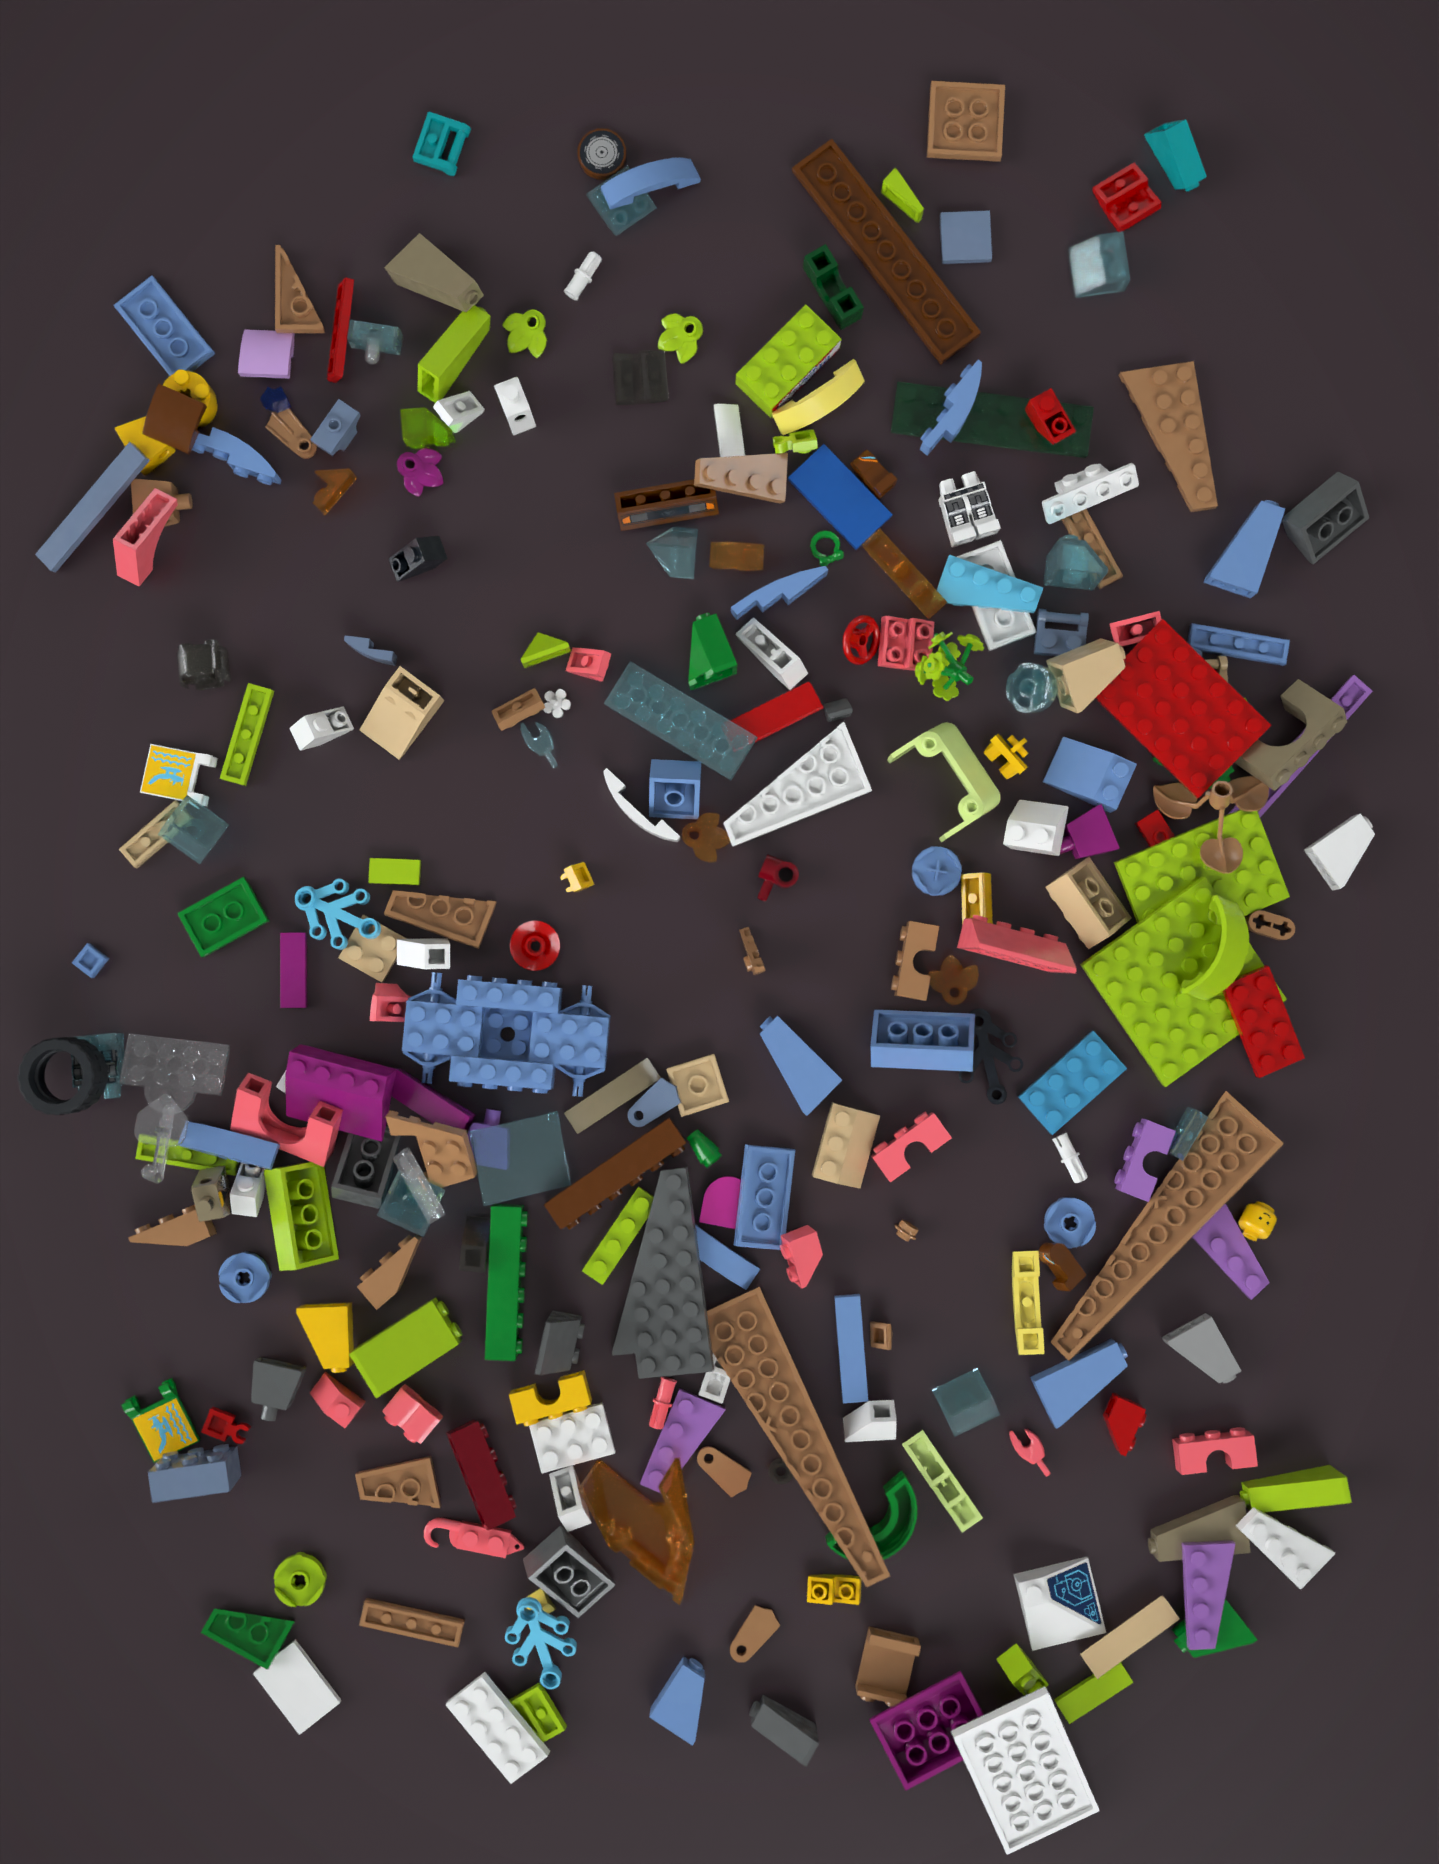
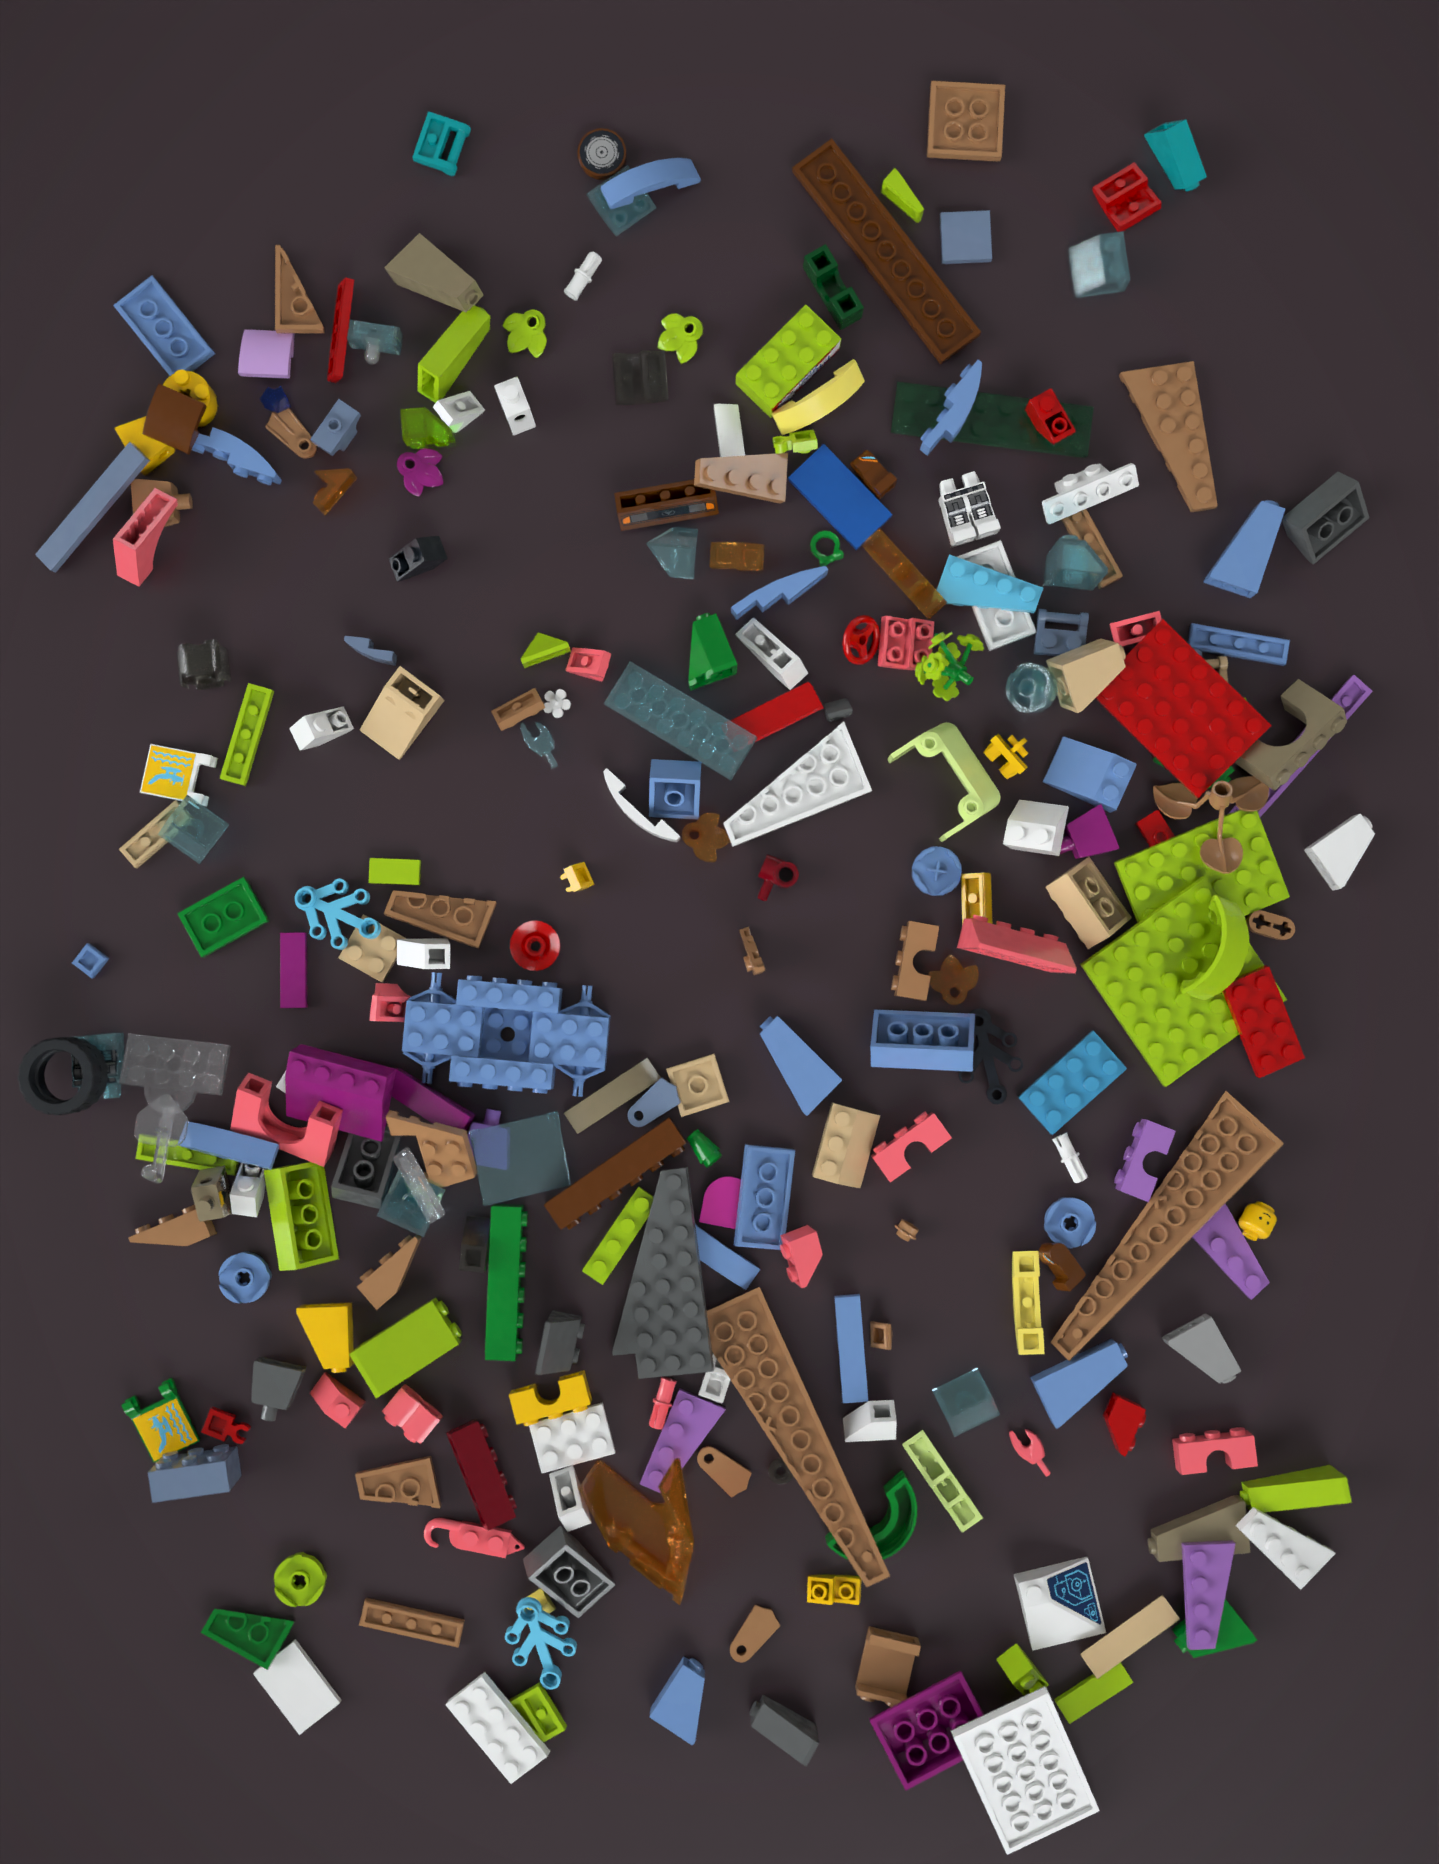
clear light blue slope [1168,1107,1208,1161] -> none

